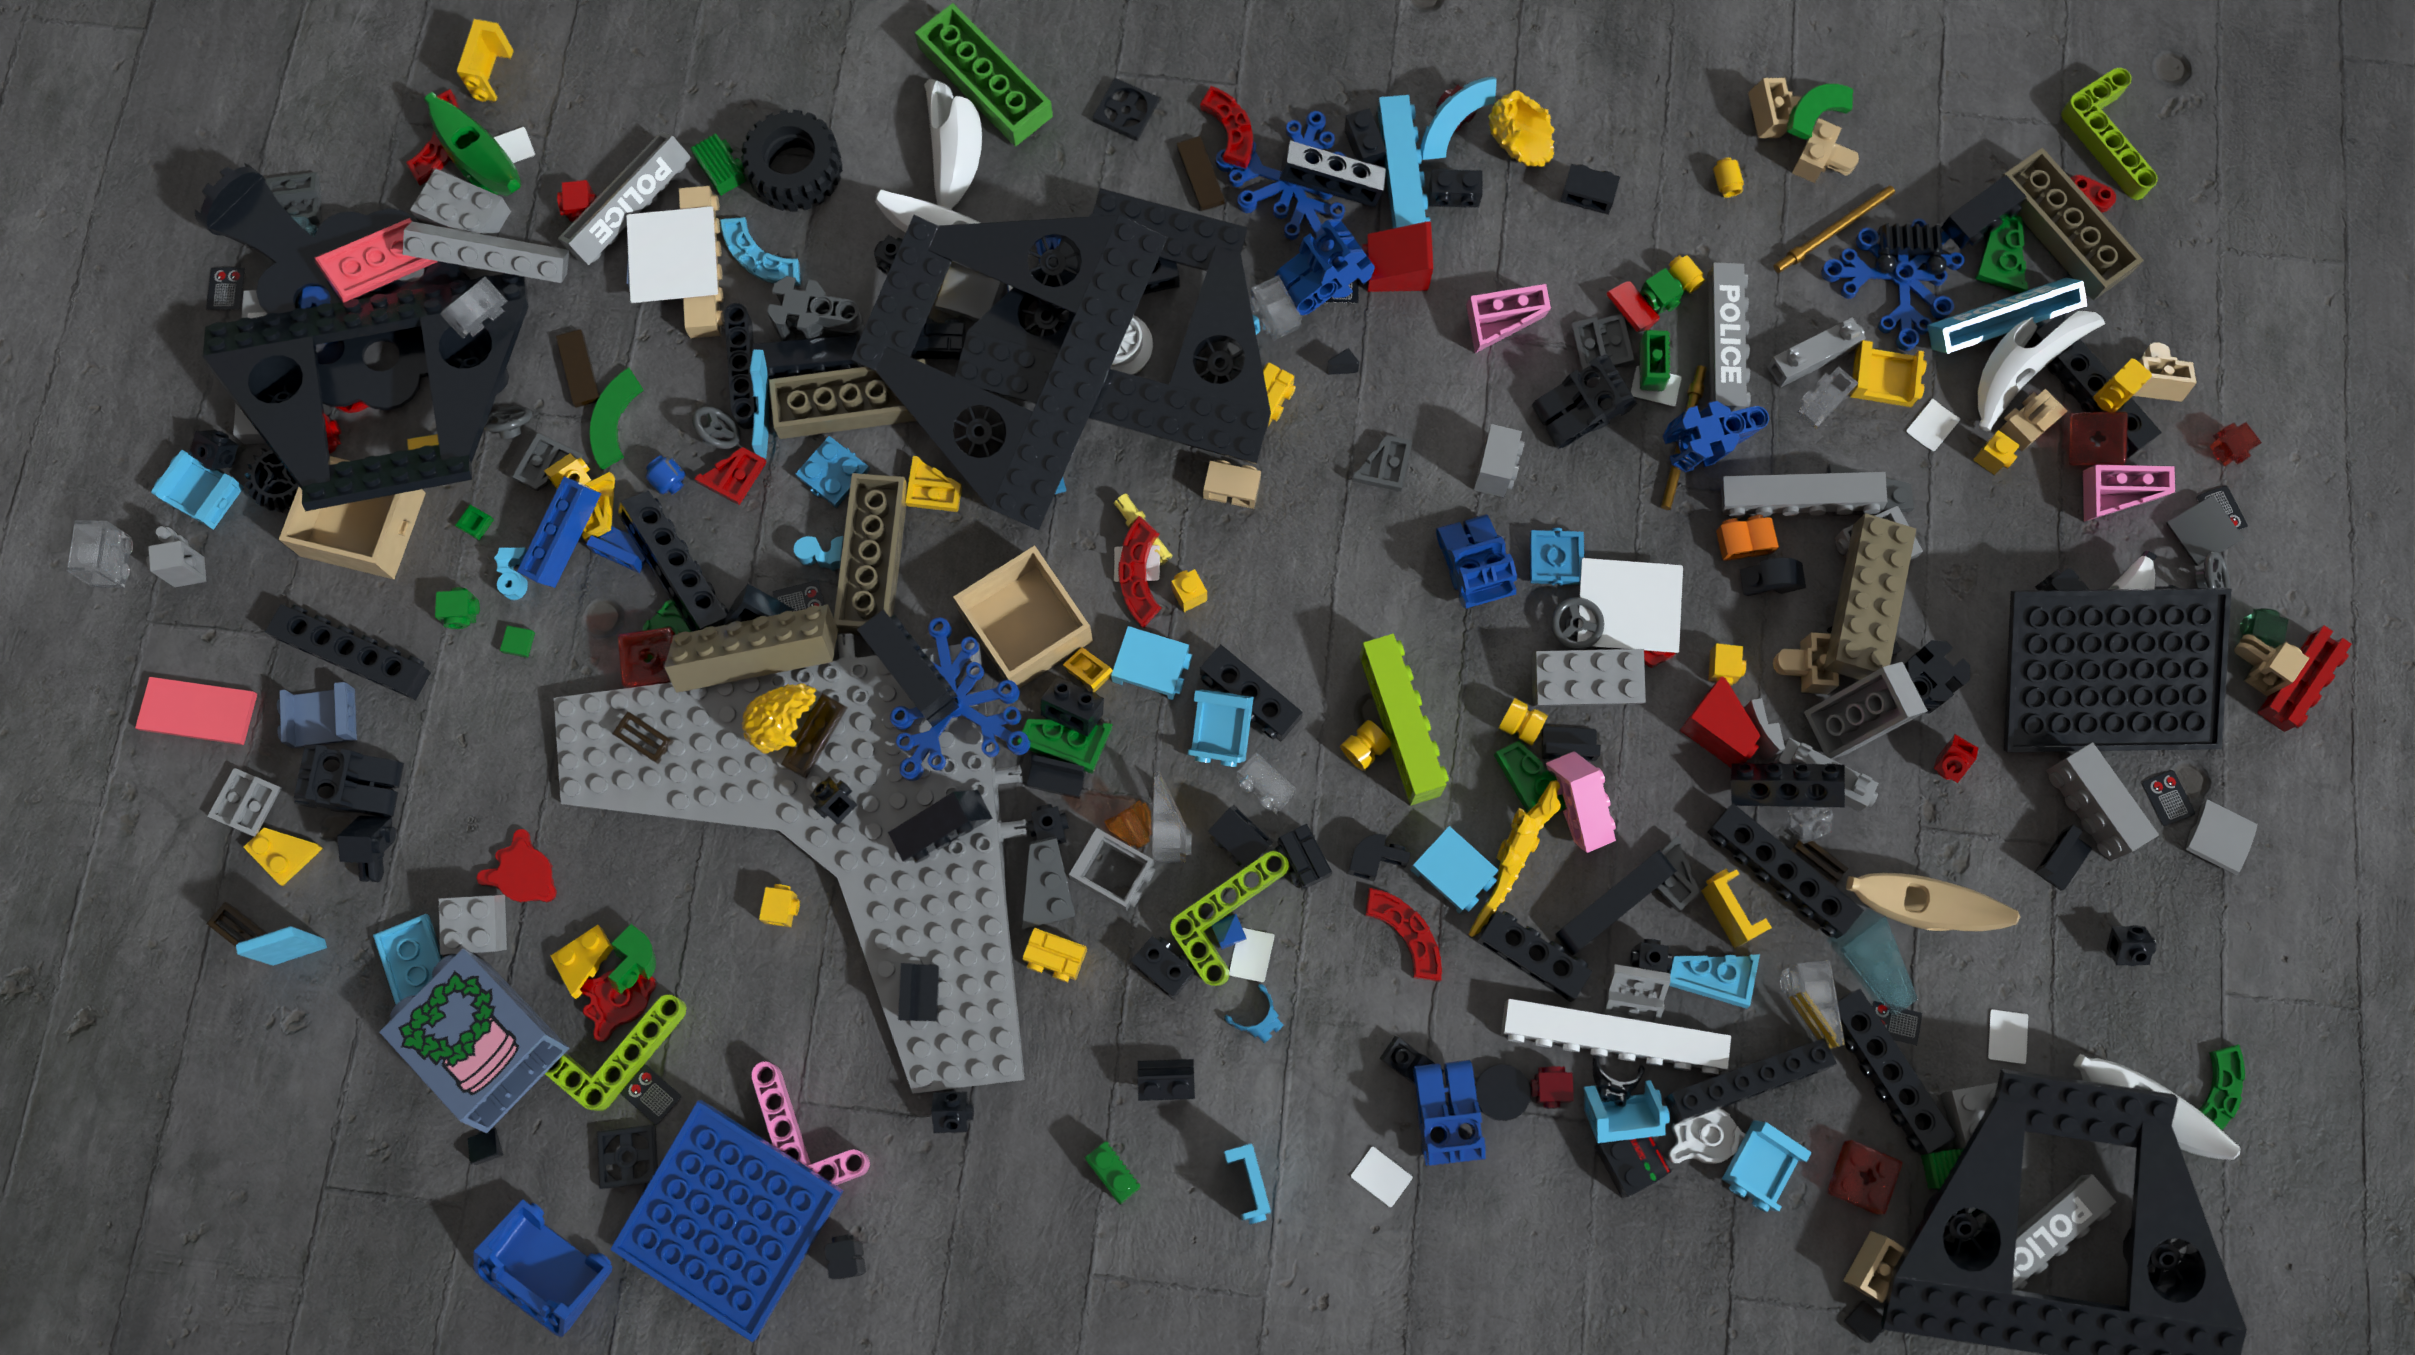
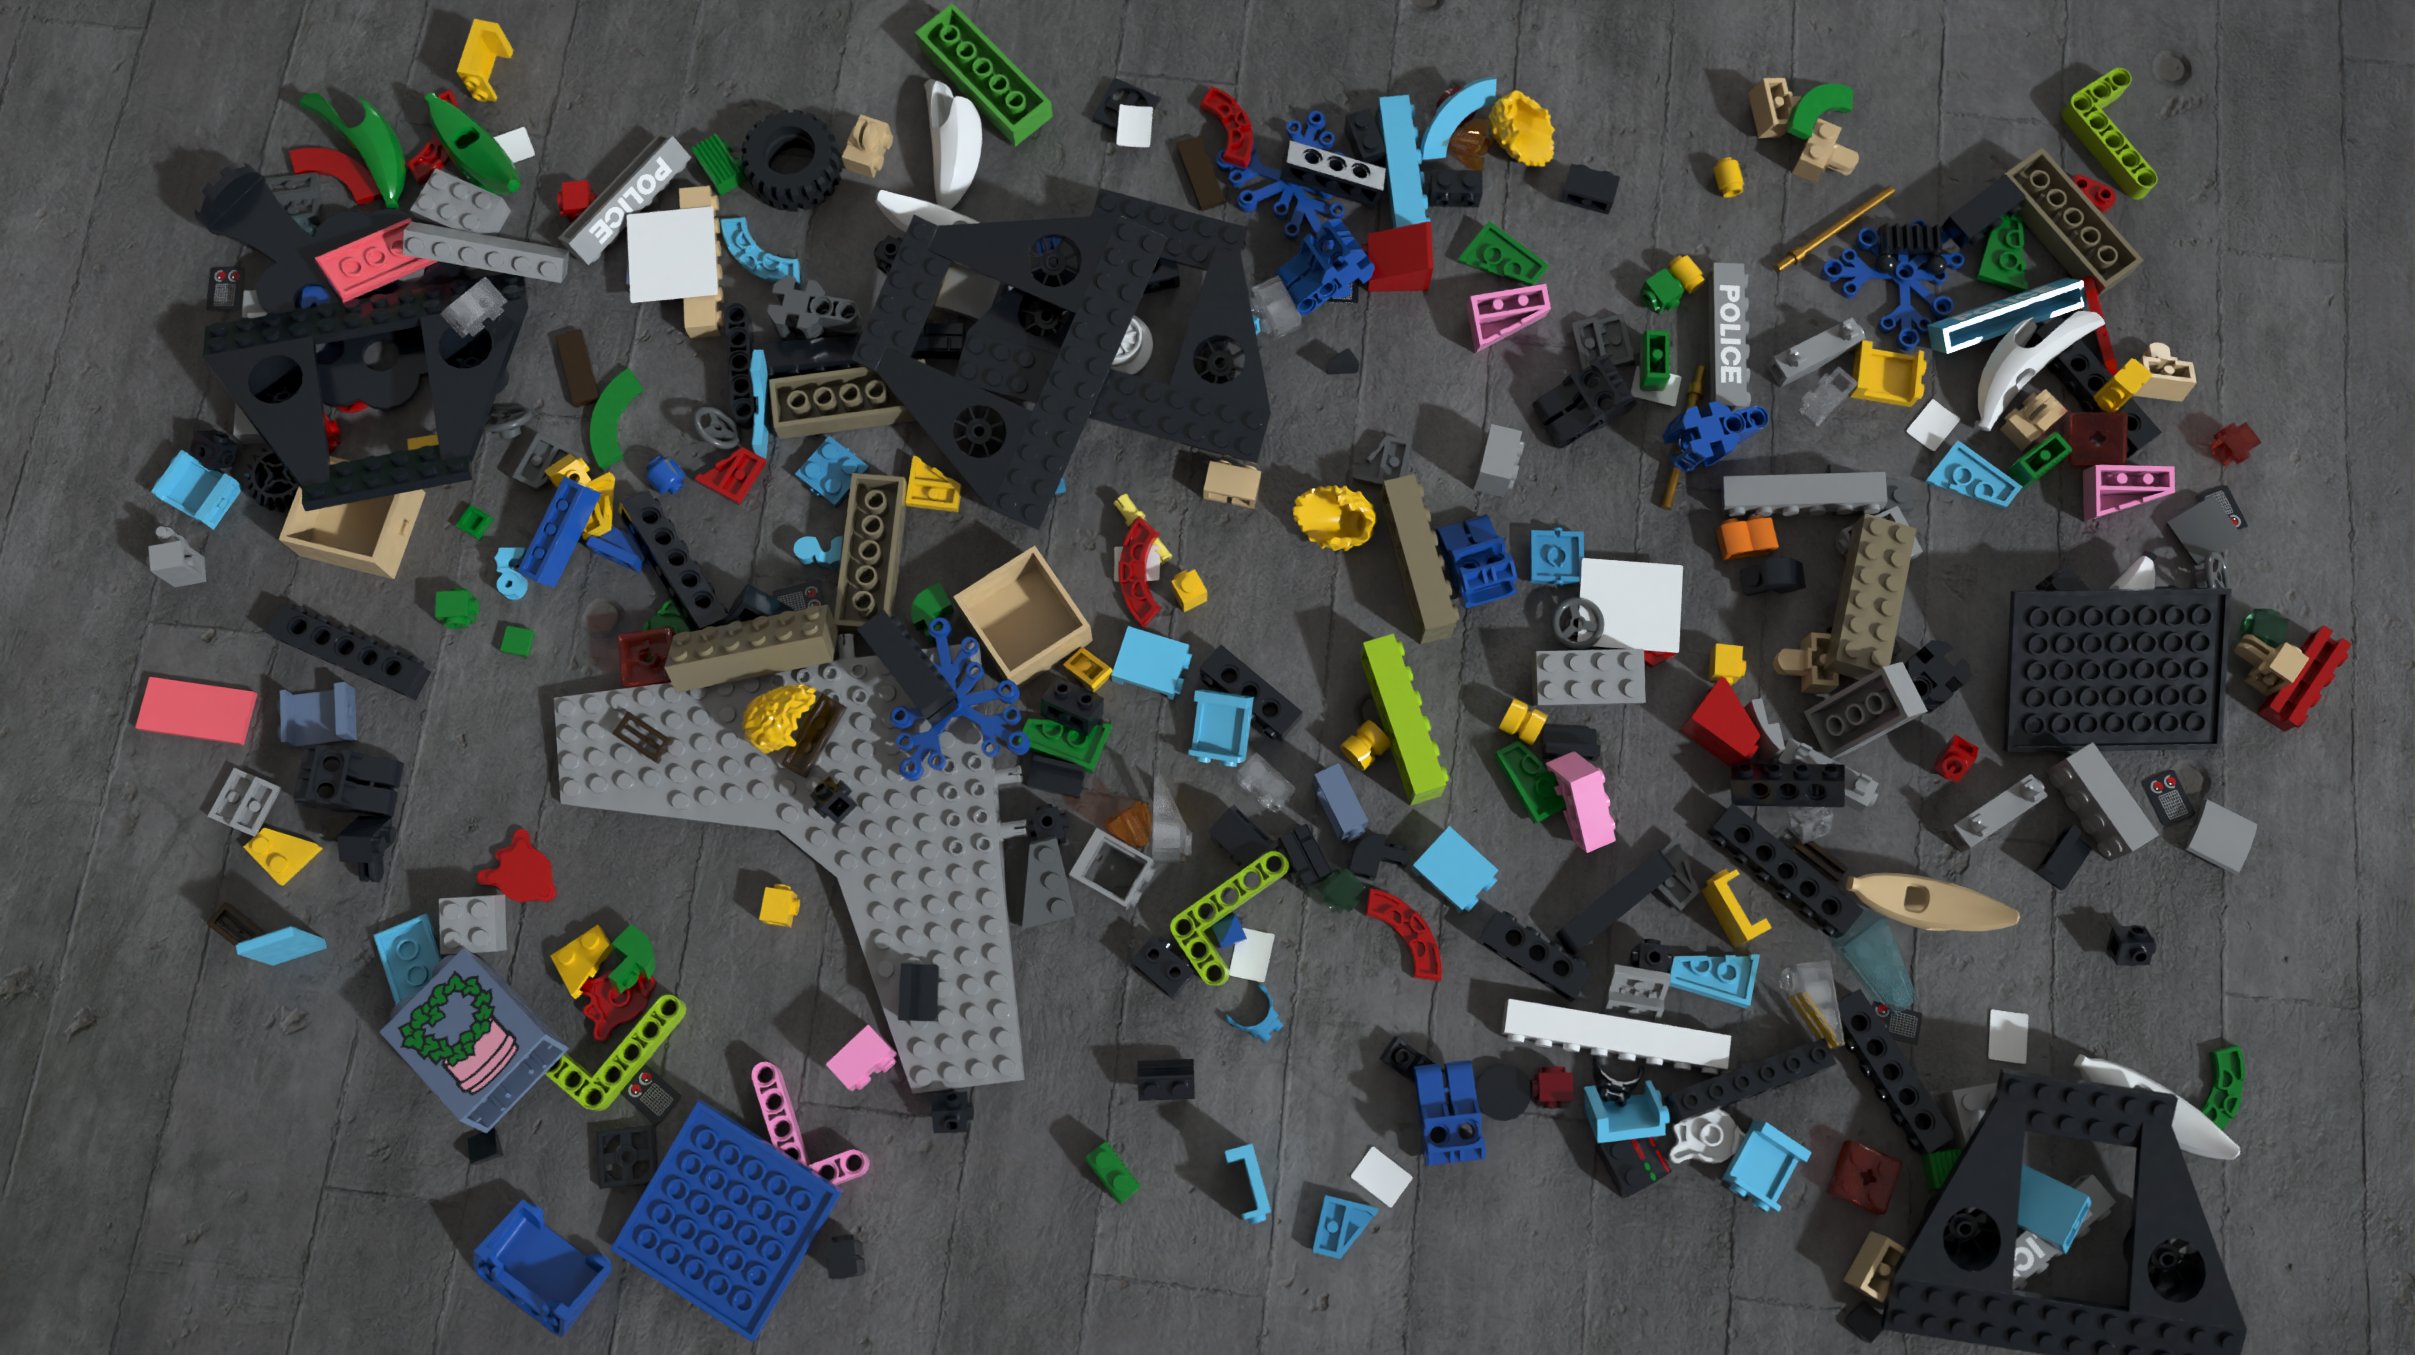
clear brick [67,520,133,588] -> none
black wedge [888,790,993,863] -> none
yellow brick [1022,928,1087,983] -> none
yellow brick [1263,363,1296,426] -> none
yellow animal [1468,780,1560,937] -> none
red slope [1606,281,1660,332] -> none
yellow brick [1973,430,2020,475] -> none
none -> red tile [289,148,382,205]
none -> green piece [298,93,406,209]
none -> bright pink brick [826,1025,898,1091]
none -> tan brick [842,115,893,179]
none -> green brick [911,582,955,645]
none -> white sticker [1116,105,1153,147]
none -> yellow hair [1292,485,1377,551]
none -> sand blue window [1312,763,1369,844]
none -> dark azure wing [1312,1195,1379,1259]
none -> clear green brick [1319,868,1366,914]
none -> dark tan brick [1380,474,1459,644]
none -> clear orange brick [1450,119,1495,171]
none -> green wing [1457,221,1549,286]
none -> medium azure wing [1924,440,2022,509]
none -> light grey brick [1945,774,2048,853]
none -> green brick [2007,432,2072,489]
none -> medium azure panel [2017,1164,2092,1254]
none -> red tile [2082,276,2118,376]

